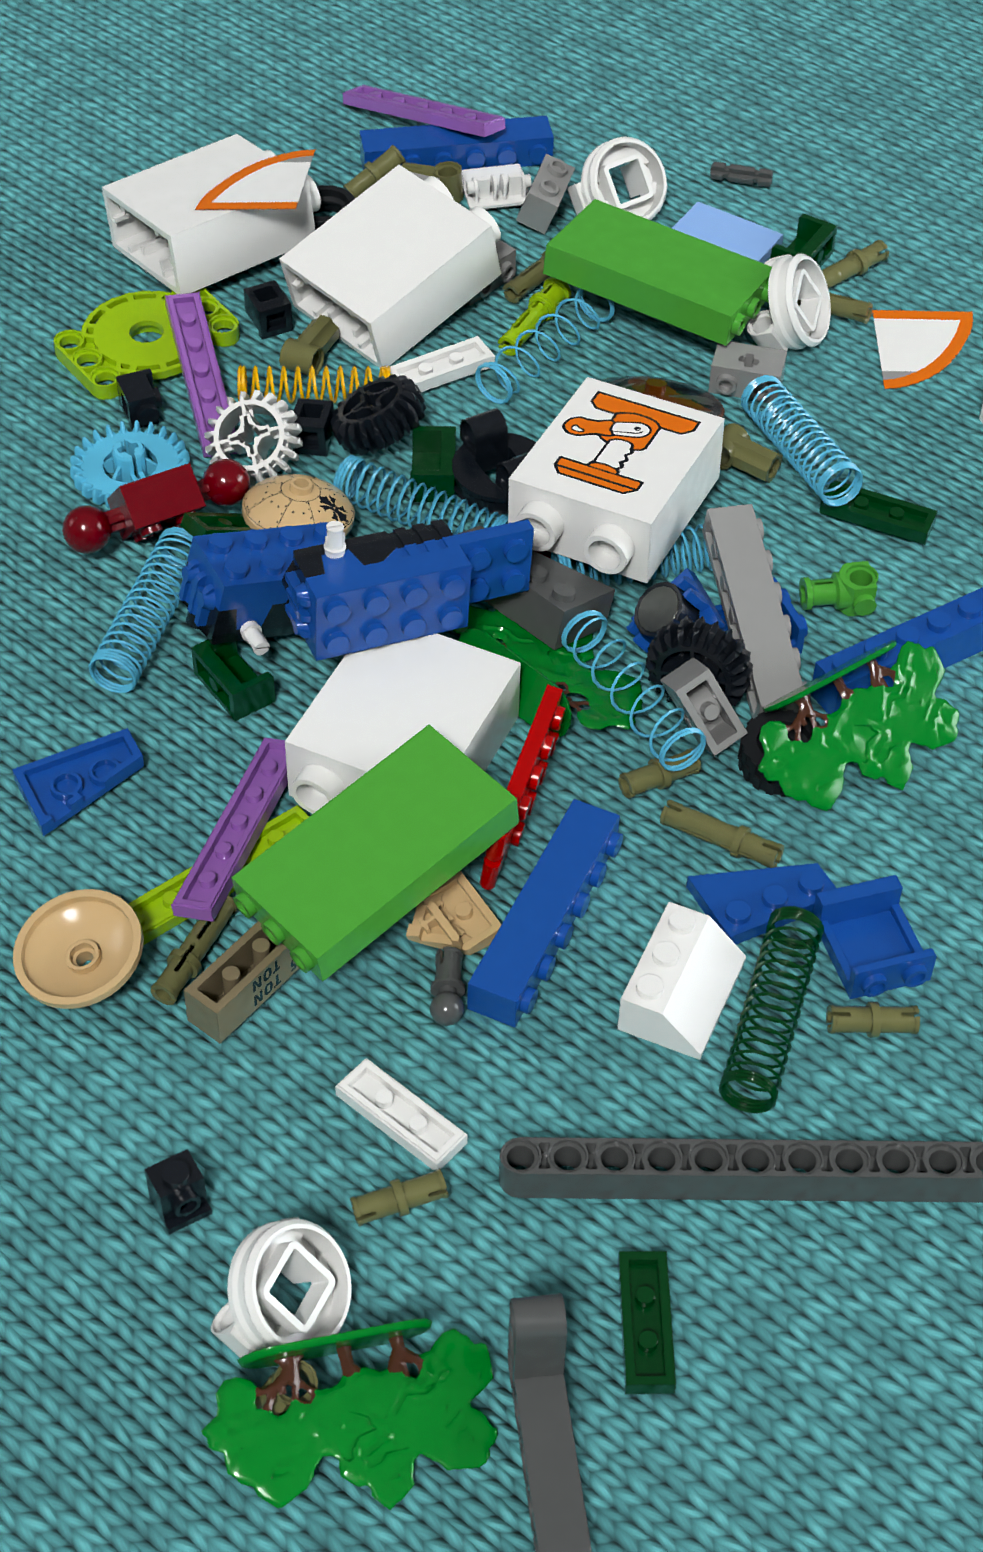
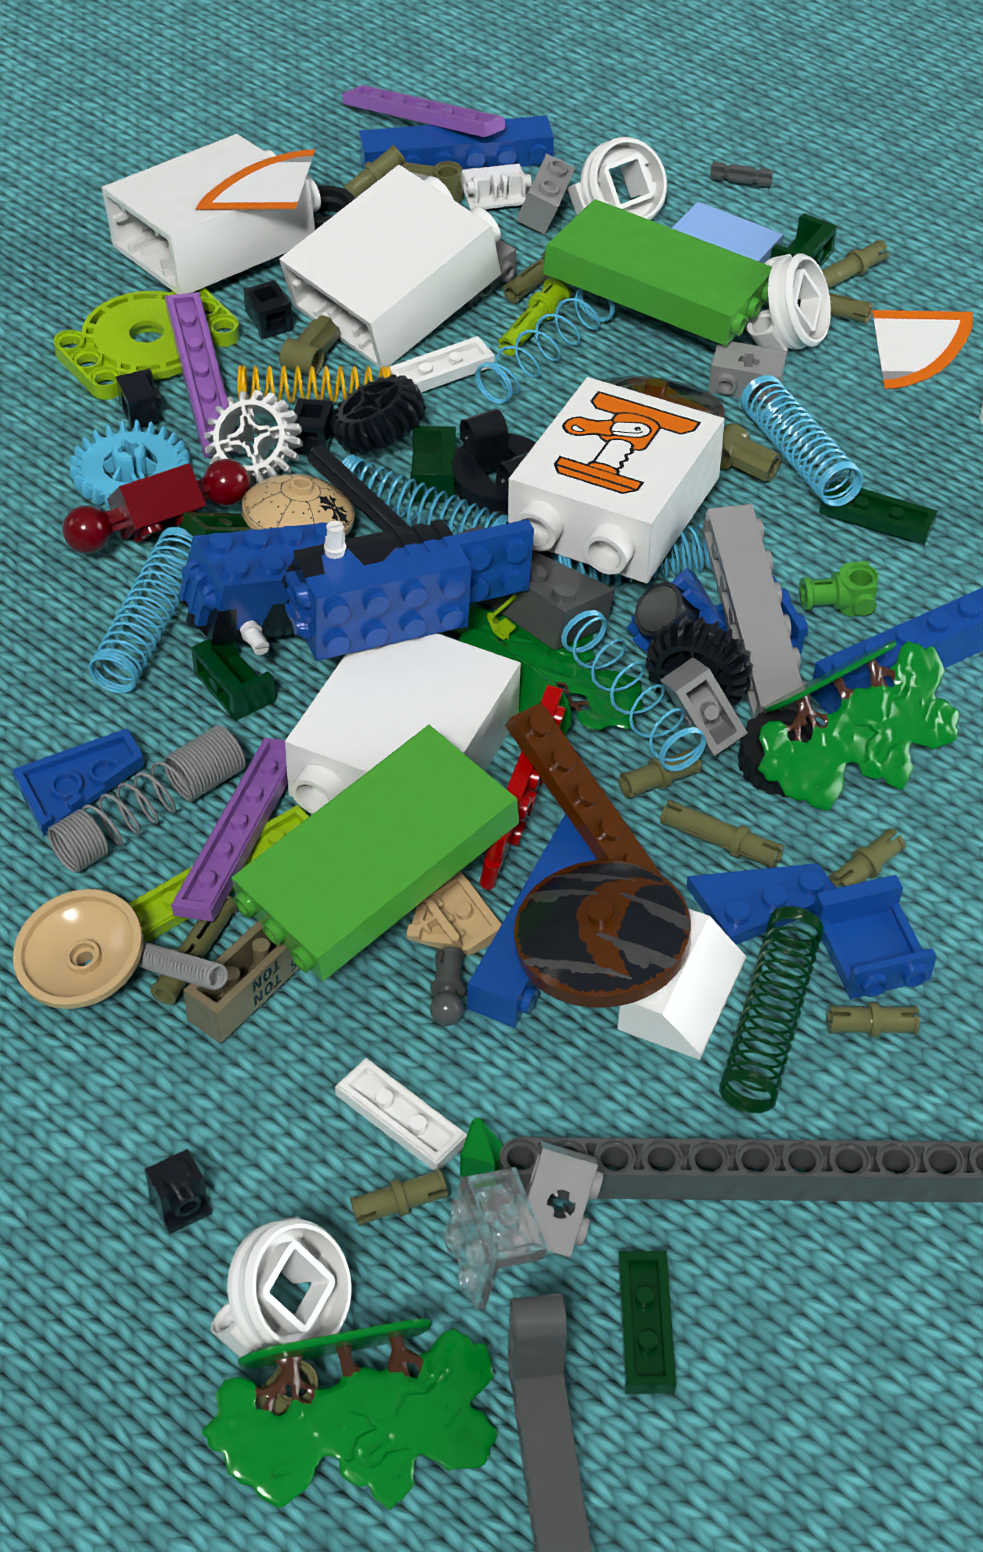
none -> light grey piece [47,725,246,873]
none -> light grey piece [137,942,228,990]
none -> black axle [307,445,411,533]
none -> clear bracket [444,1167,548,1310]
none -> green slope [460,1118,503,1189]
none -> lime piece [487,594,517,640]
none -> reddish brown plate [505,702,661,875]
none -> dish [514,860,691,1008]
none -> light grey brick [514,1141,604,1258]
none -> olive pin [828,828,906,887]

